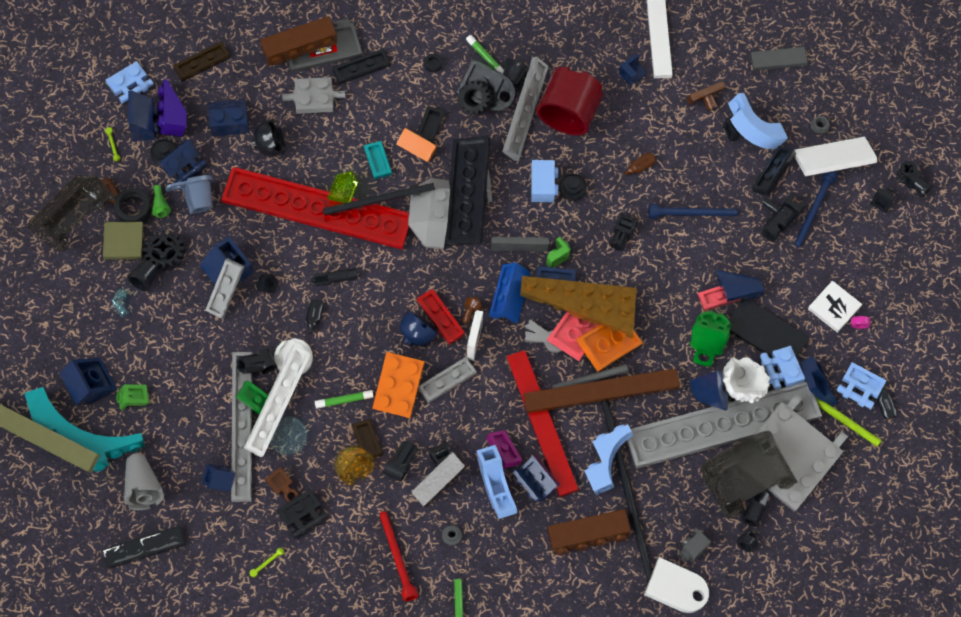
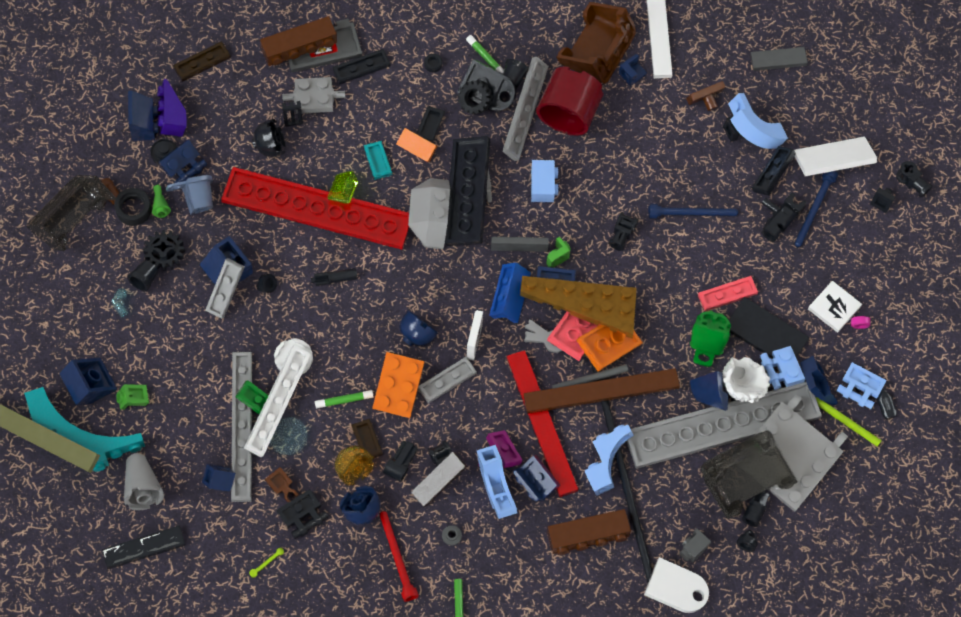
olive tile [103,222,143,260] -> none
lime hinge [105,127,120,161] -> none
light blue plate [106,61,154,104] -> none
dark blue slope [209,99,249,137] -> none
black piece [237,348,277,374] -> none
black piece [306,300,324,334] -> none
black bar [323,183,435,215] -> none
red plate [417,288,465,345] -> none
reddish brown plate [462,297,483,324] -> none
black plate [559,173,587,201] -> none
reddish brown piece [624,152,656,175] -> none
dark blue slope [715,270,764,302] -> none
dark grey plate [811,116,830,134] -> none
none -> black tile [282,101,303,127]
none -> dark blue cylinder [339,486,381,525]
none -> reddish brown windscreen [556,2,636,83]

